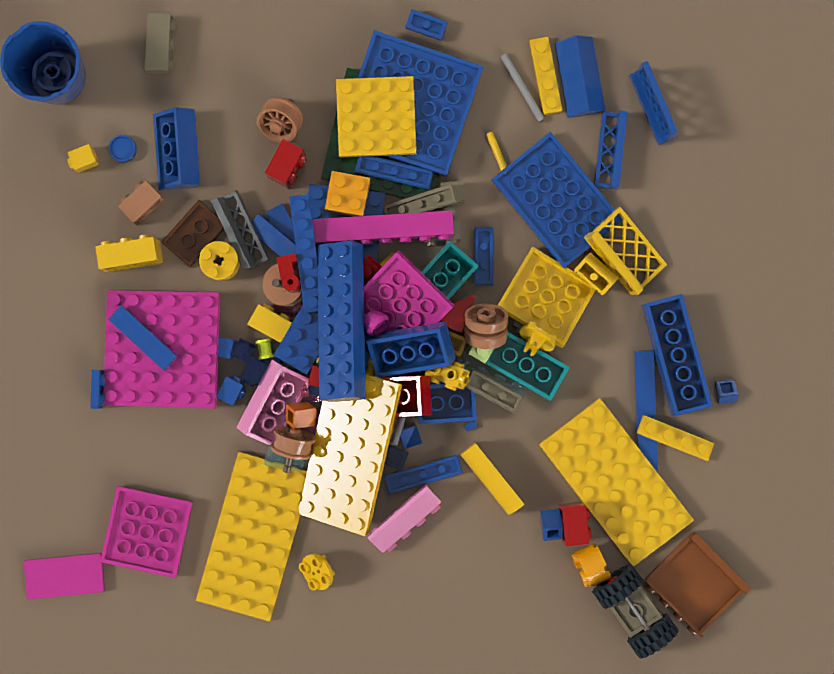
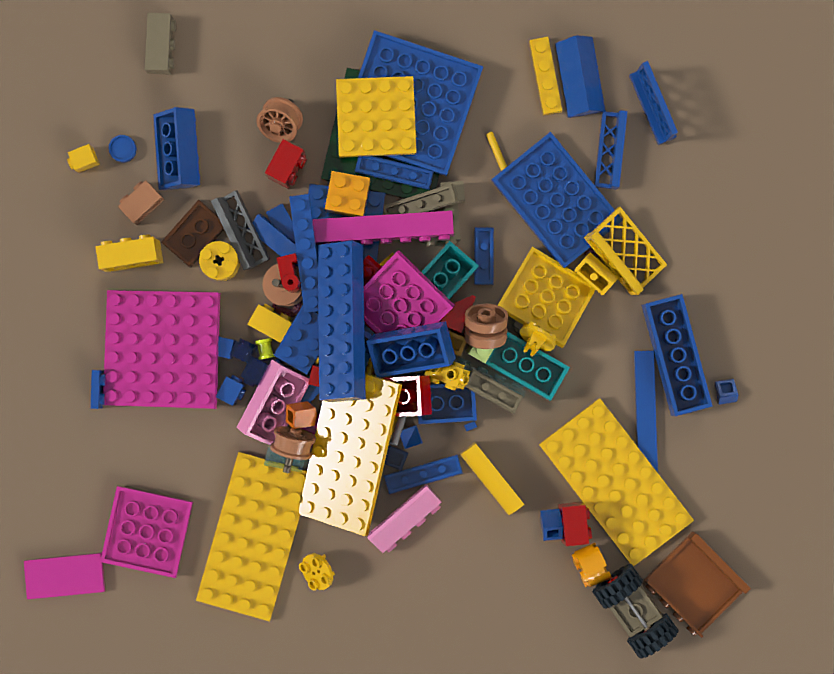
blue cone [0,21,86,105] -> none
blue tile [108,305,178,371] -> none
clear pink piece [301,384,321,403] -> none
dark pink cone [364,311,389,336] -> none
blue plate [405,9,448,41] -> none
light grey bar [500,53,545,122] -> none
yellow plate [636,415,715,461] -> none

